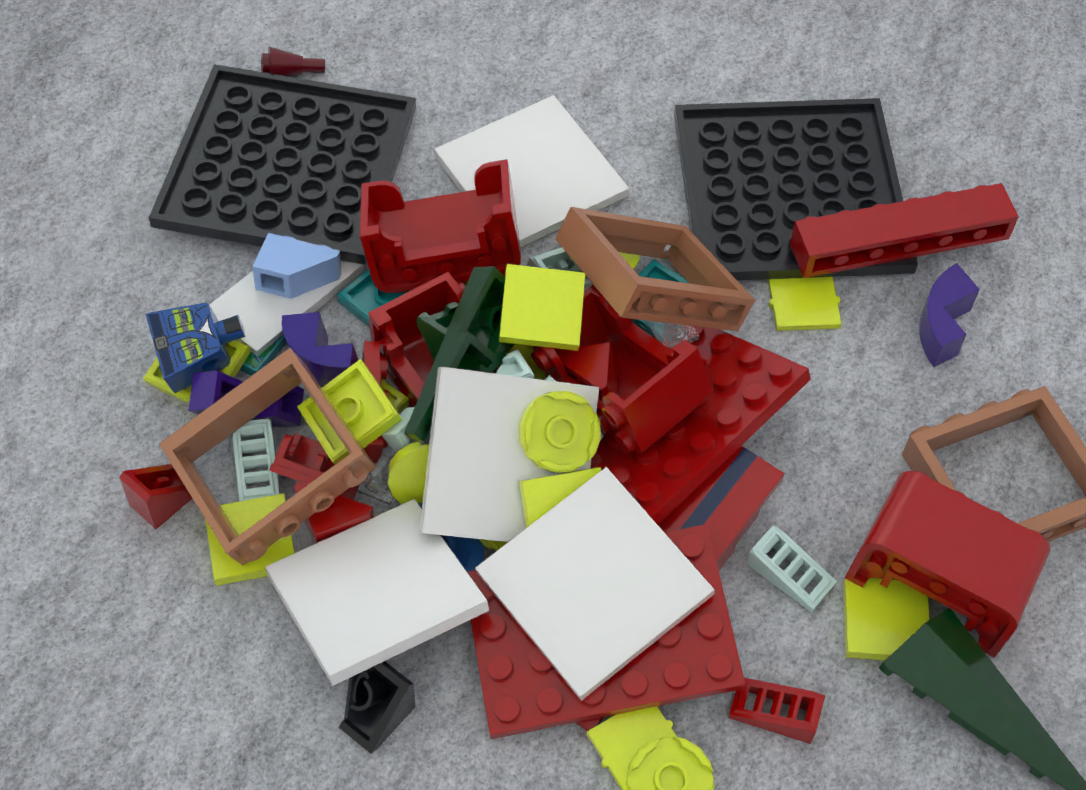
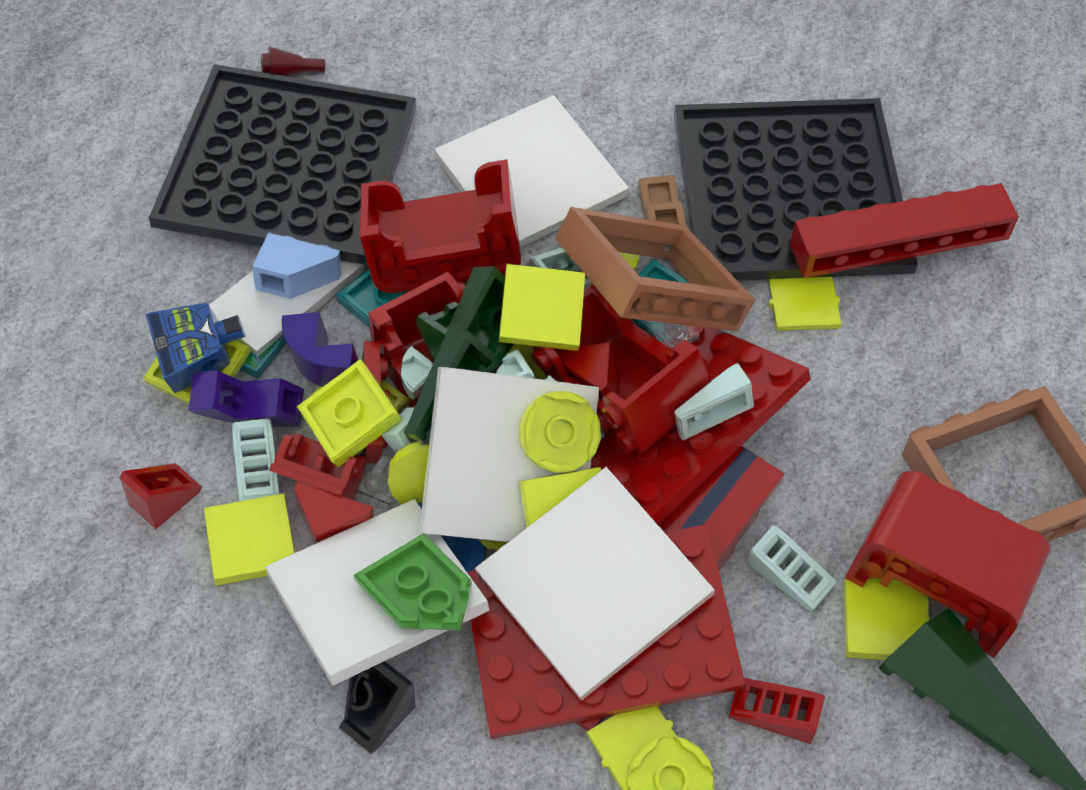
nougat window [159,348,377,566] -> none
dark purple brick [919,263,980,367] -> none
none -> bright green tile [353,533,472,630]
none -> light aqua tile [401,346,433,400]
none -> medium nougat slope [638,175,686,226]
none -> light aqua slope [674,363,754,440]

